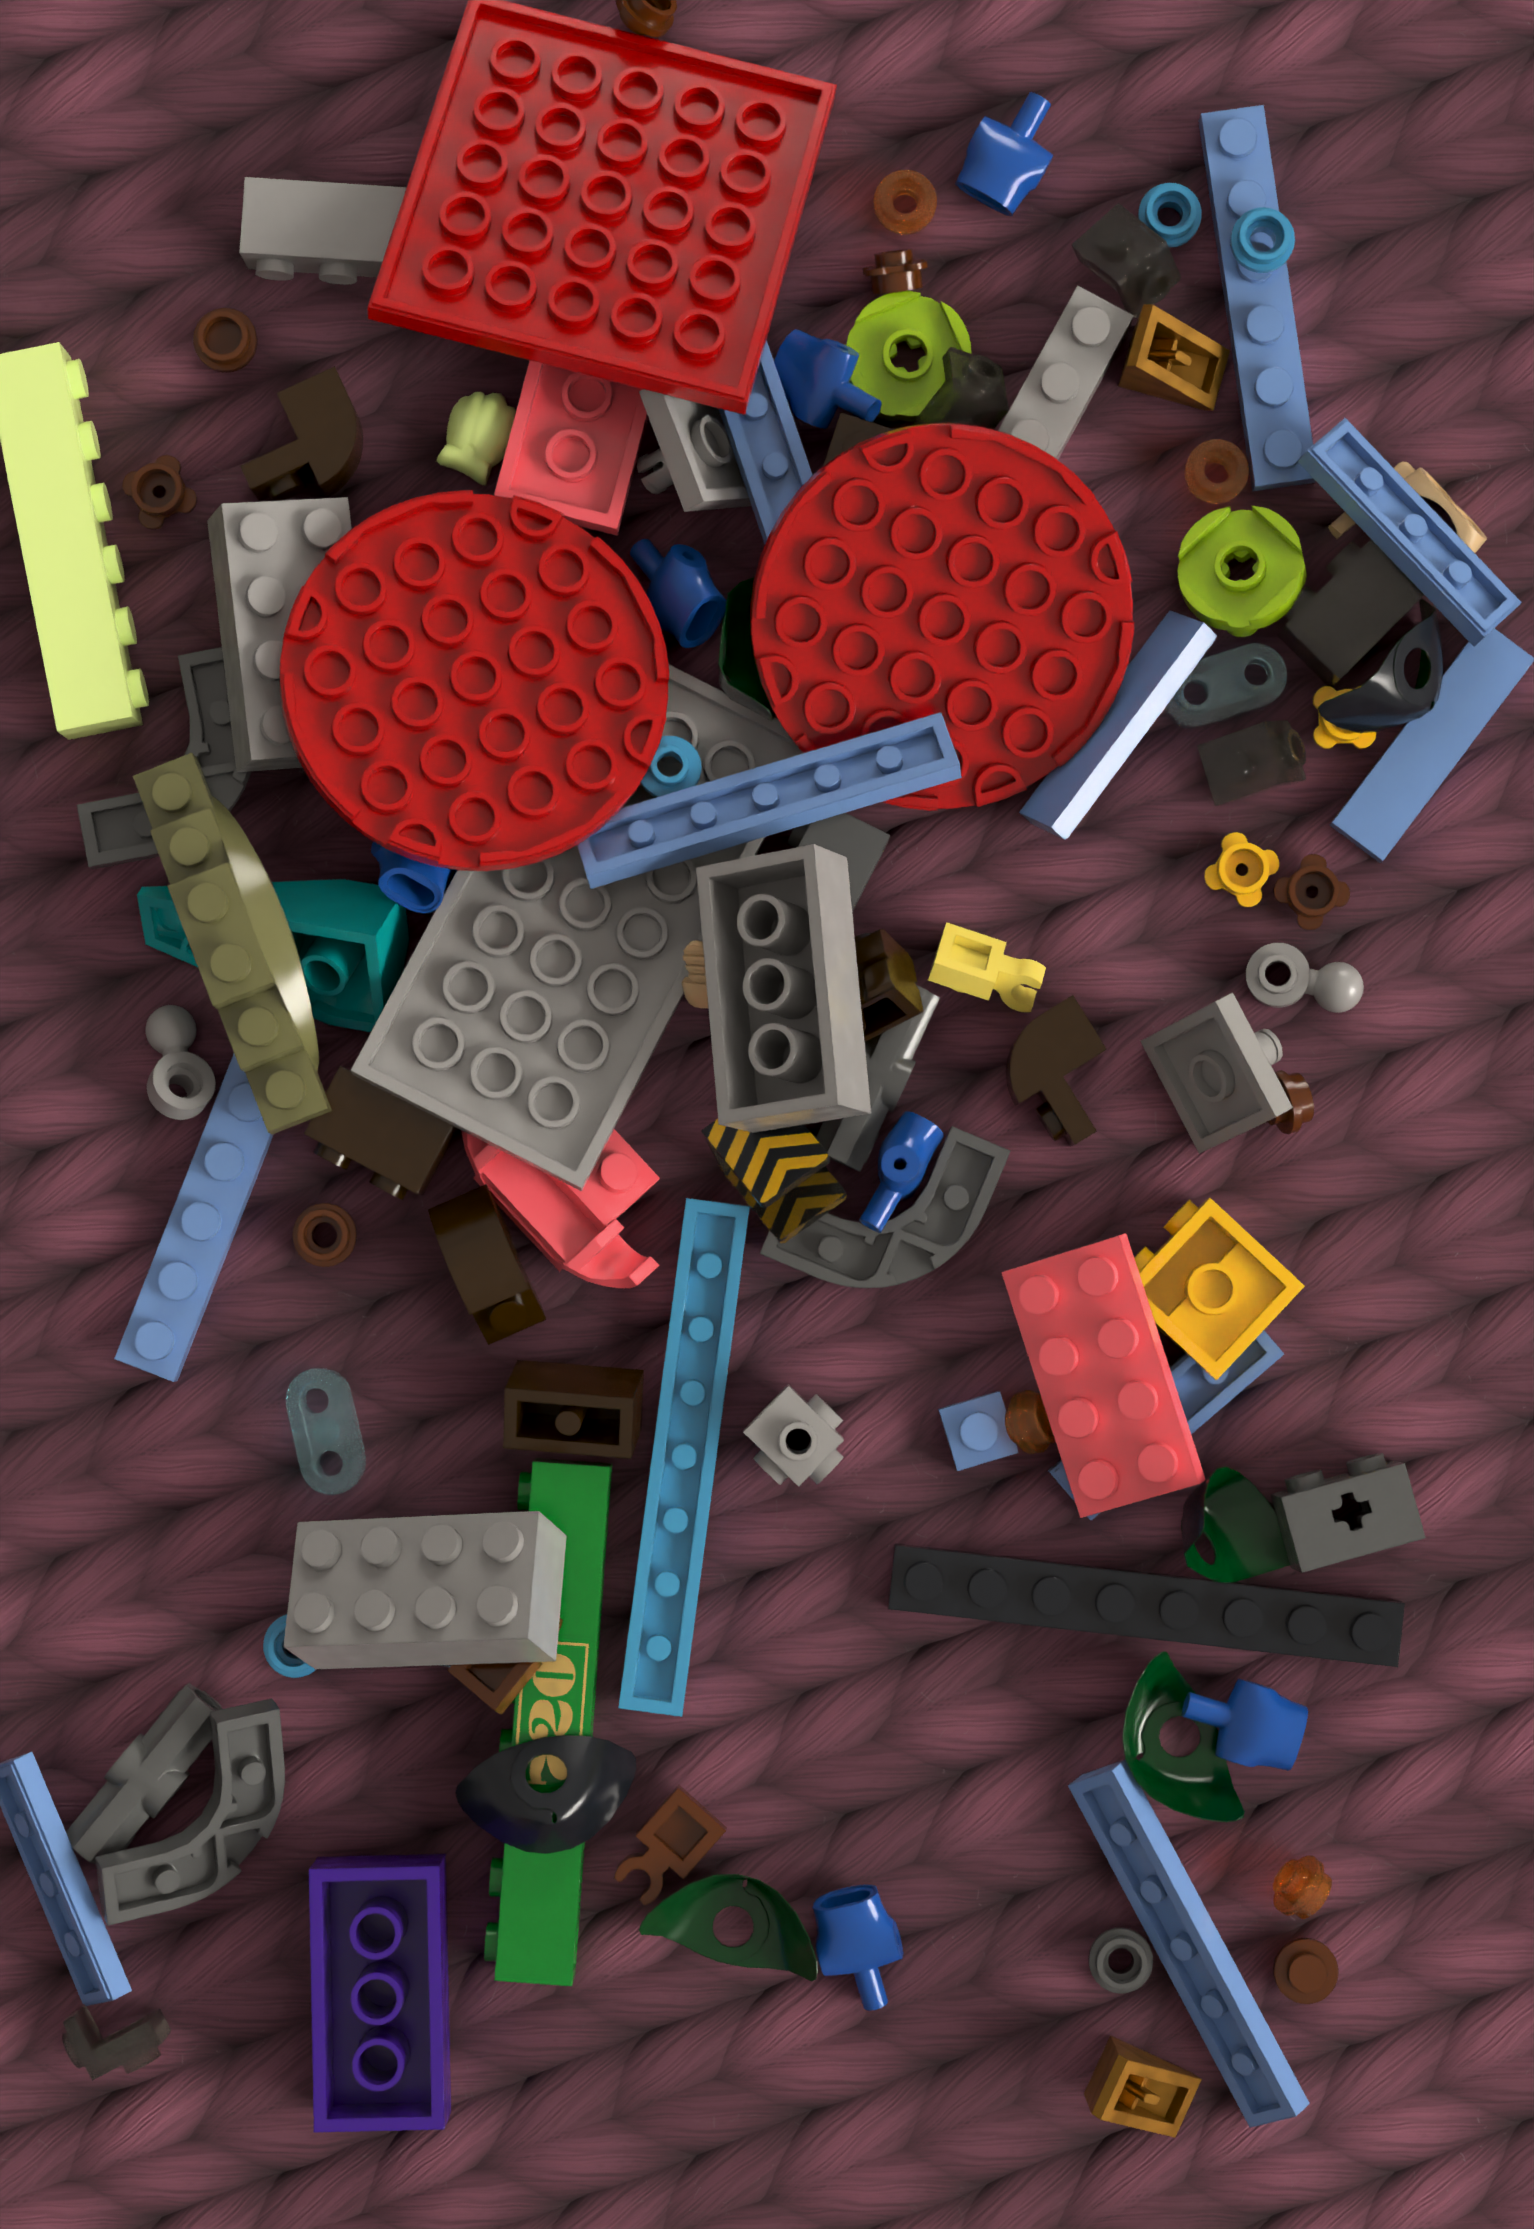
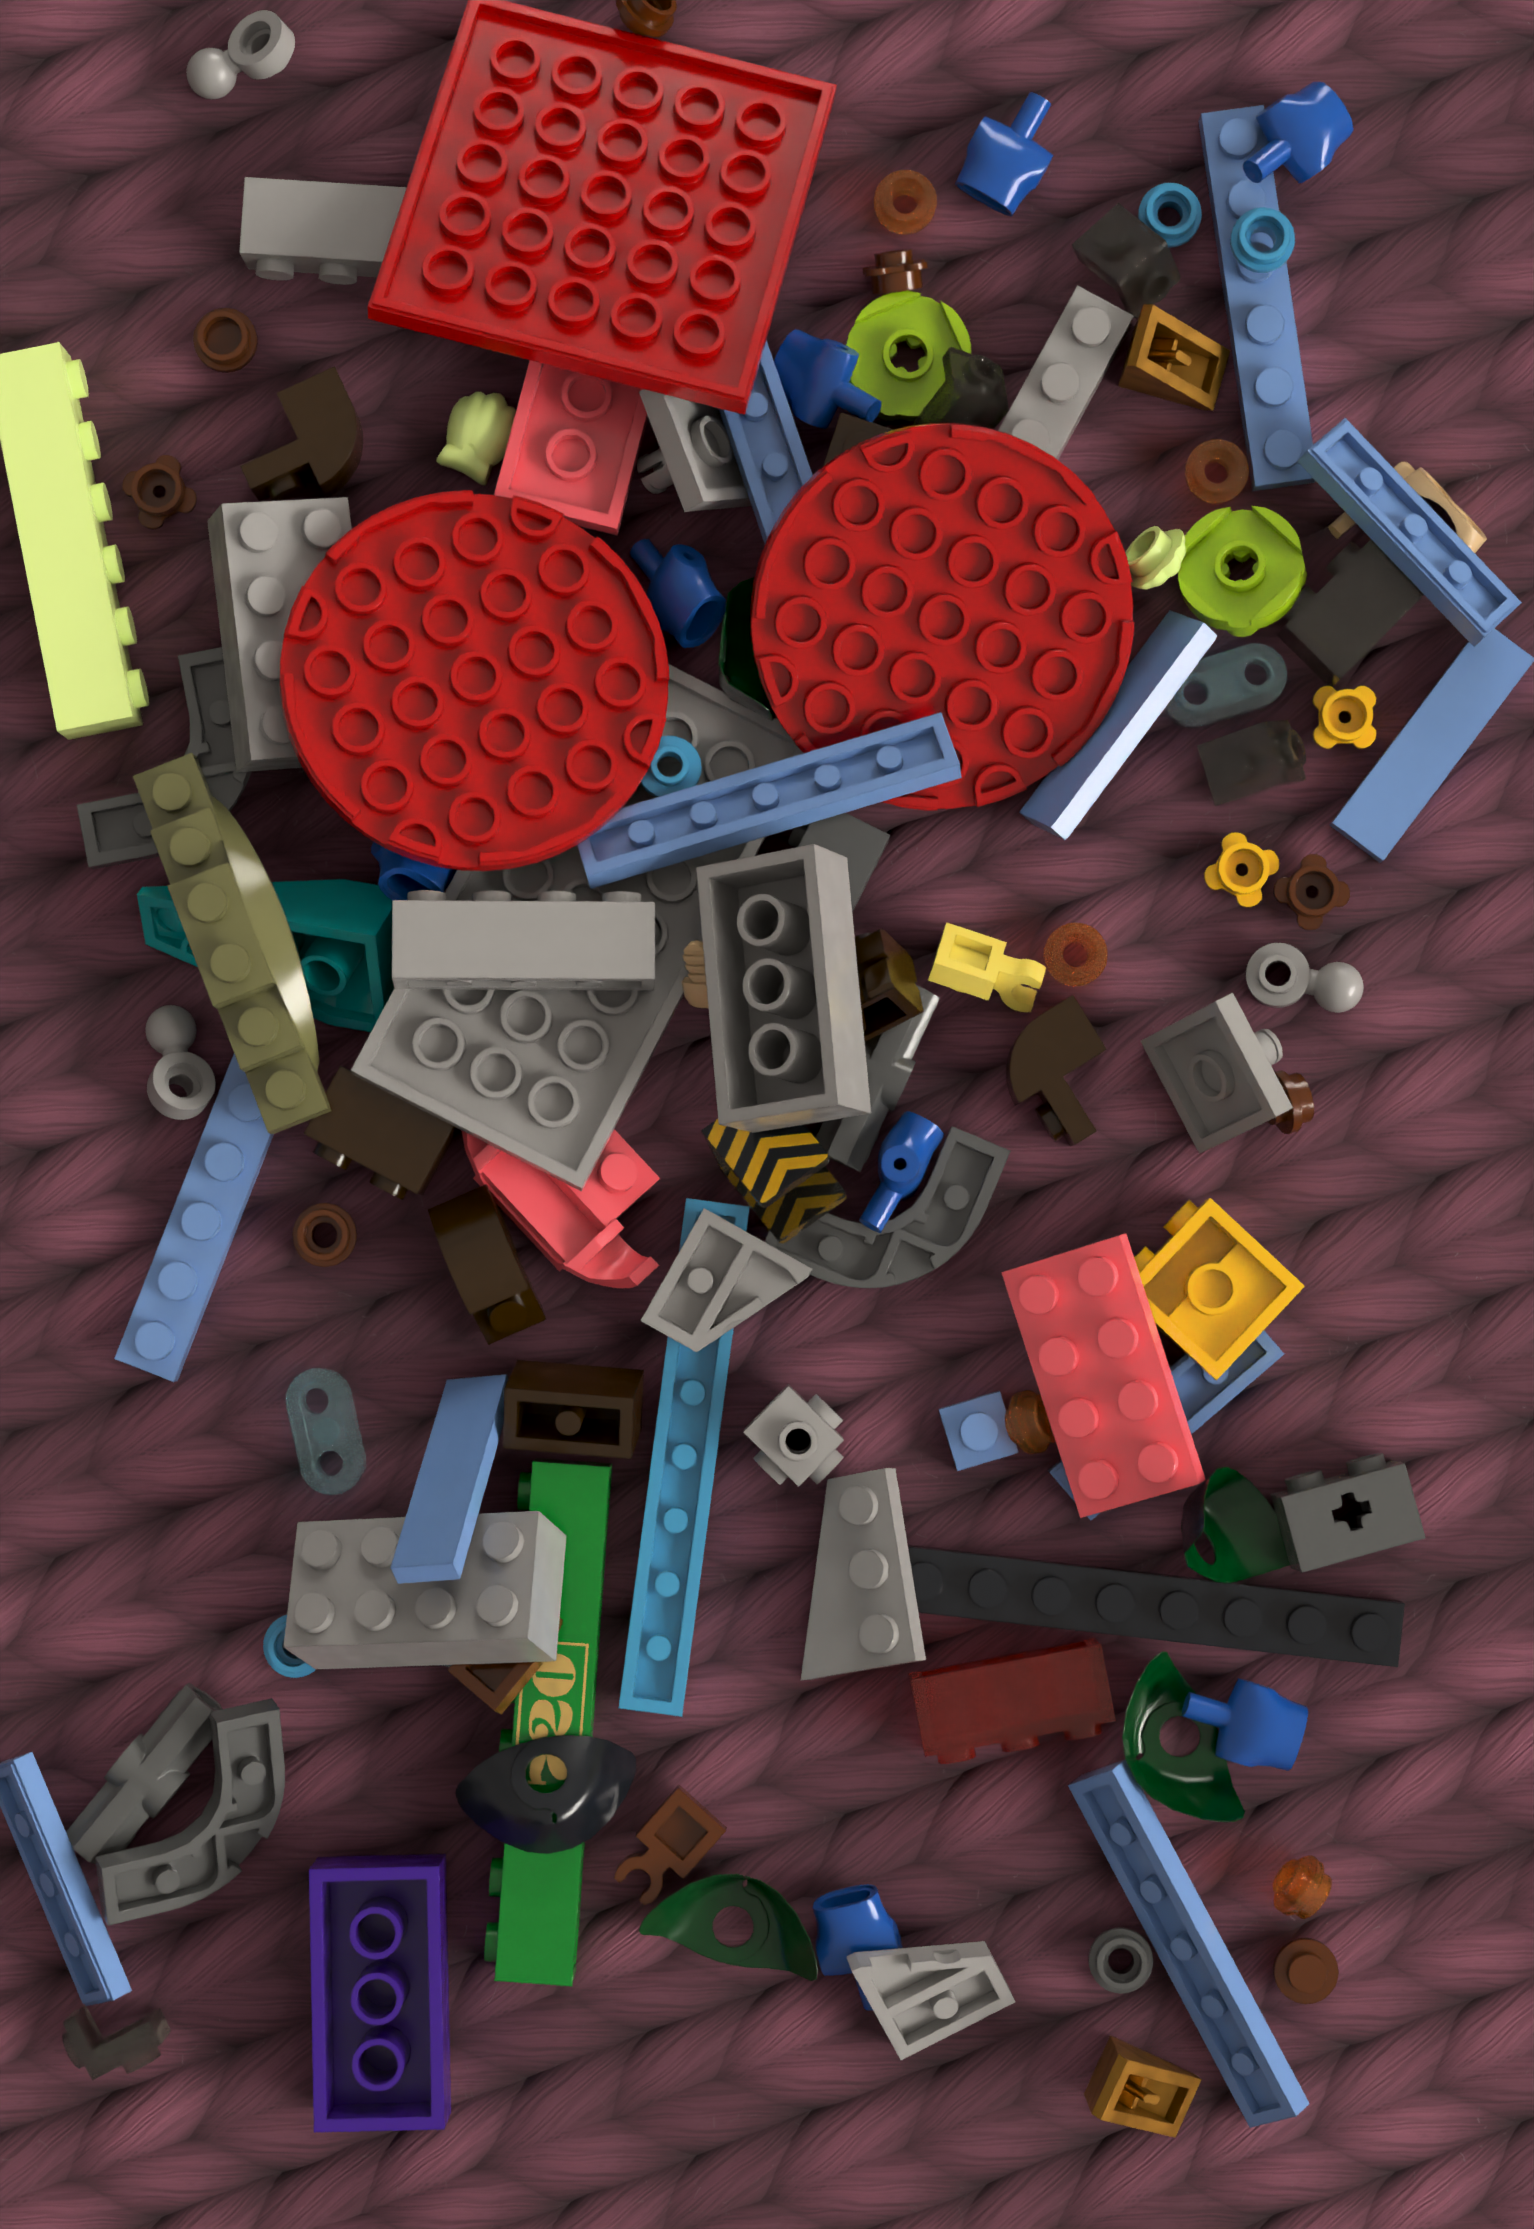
black piece [1318,599,1443,733] -> none
none -> light grey plate [186,10,295,100]
none -> medium blue tile [391,1374,508,1584]
none -> light grey brick [392,890,655,990]
none -> light grey wing [641,1208,812,1352]
none -> light grey wing [800,1468,926,1681]
none -> light grey wing [846,1941,1015,2060]
none -> clear red brick [908,1638,1116,1764]
none -> clear orange plate [1043,923,1108,987]
none -> yellowish green animal [1125,526,1186,590]
none -> blue piece [1243,82,1354,184]

